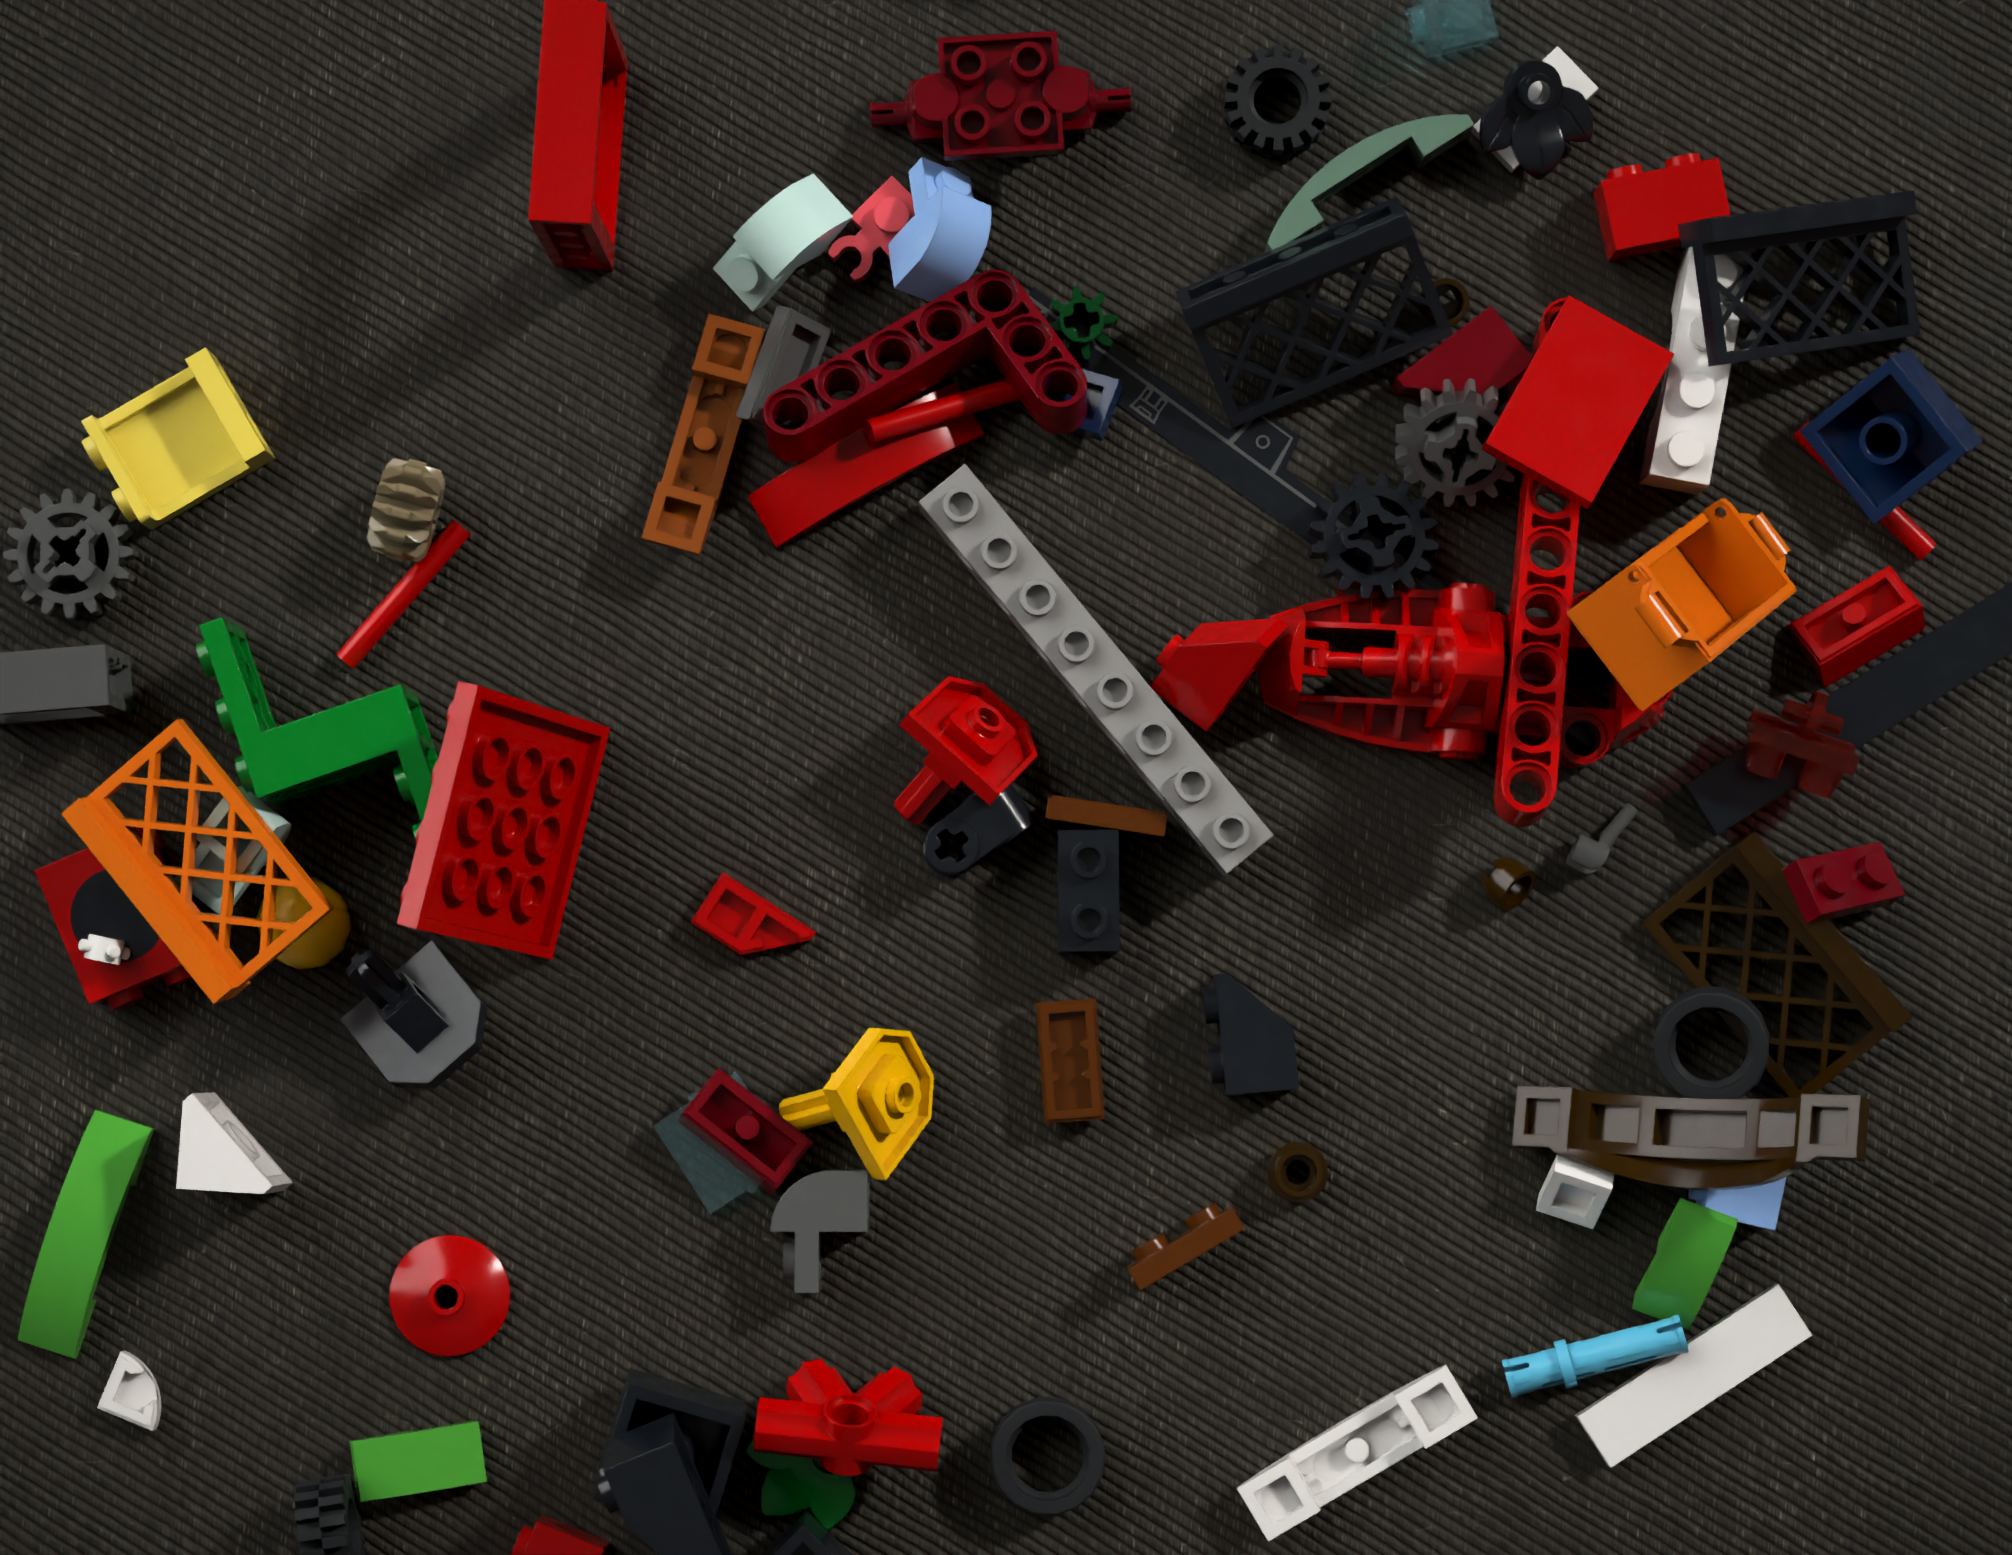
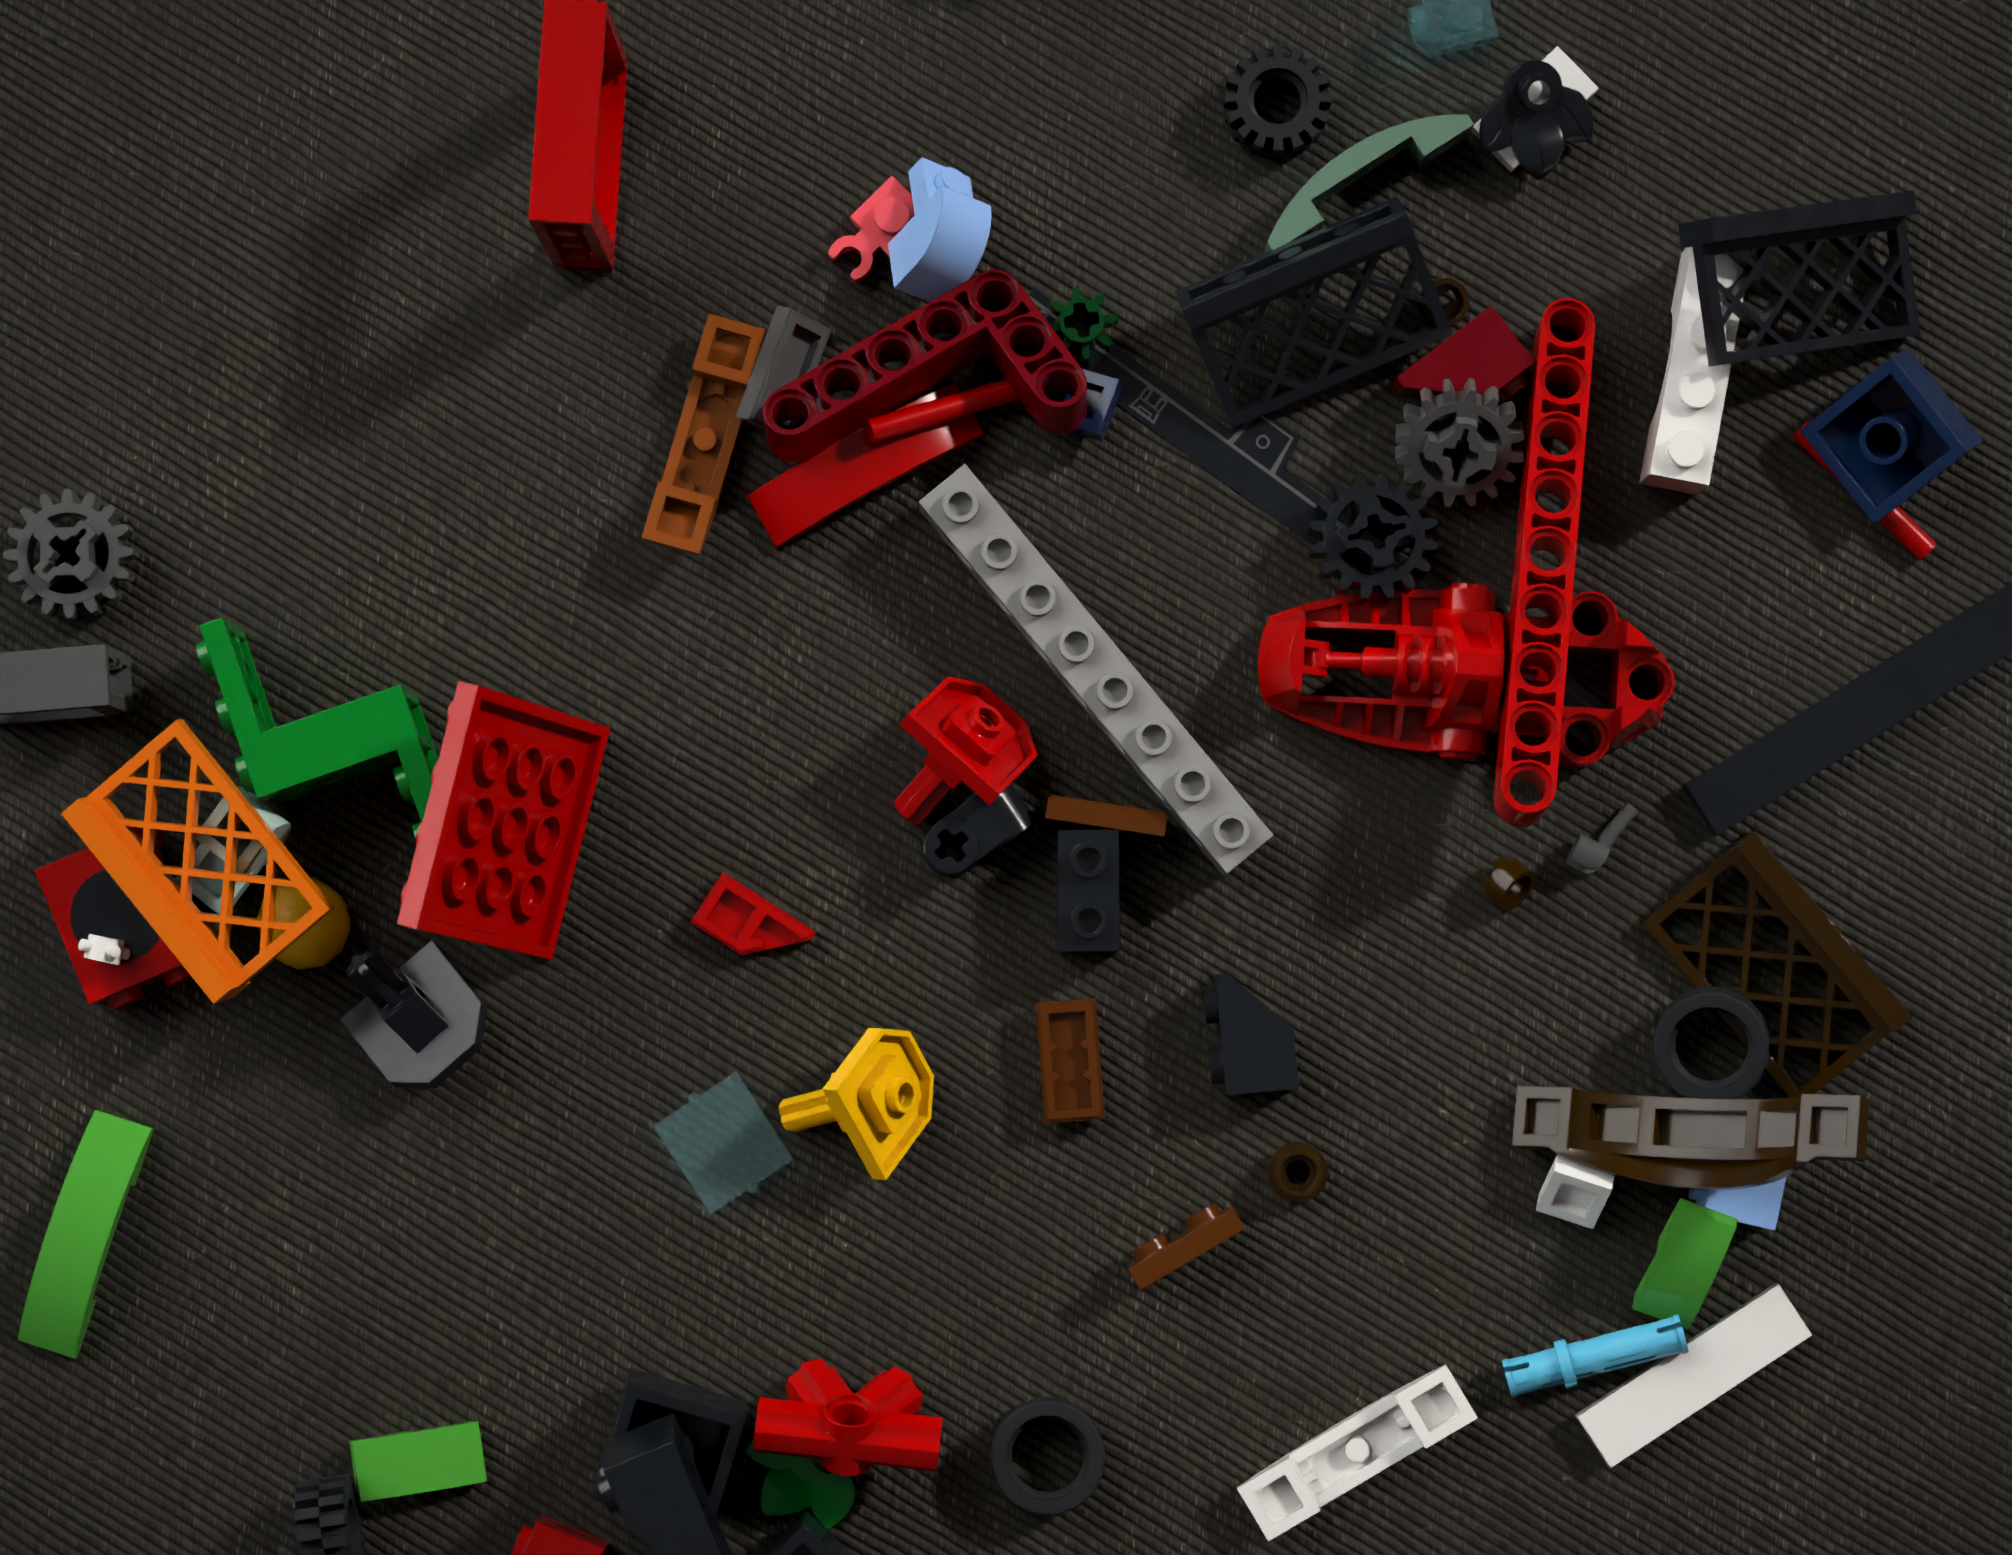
light yellow panel [81,347,276,530] -> none
white tile [97,1350,161,1431] -> none
white slope [176,1092,293,1194] -> none
red bar [336,519,471,670] -> none
dark tan gear [367,458,446,563] -> none
red dish [389,1235,511,1356] -> none
dark red slope [678,1067,813,1195] -> none
light aqua brick [713,173,853,312] -> none
dark grey brick [770,1169,870,1293] -> none
dark red piece [870,31,1132,161] -> none
red slope [1150,618,1288,732] -> none
red tile [1481,295,1674,509] -> none
orange container [1567,498,1797,711] -> none
red brick [1593,153,1731,261] -> none
clear red hips [1745,691,1860,798] -> none
dark red plate [1782,842,1905,924] -> none
red slope [1788,565,1926,687] -> none

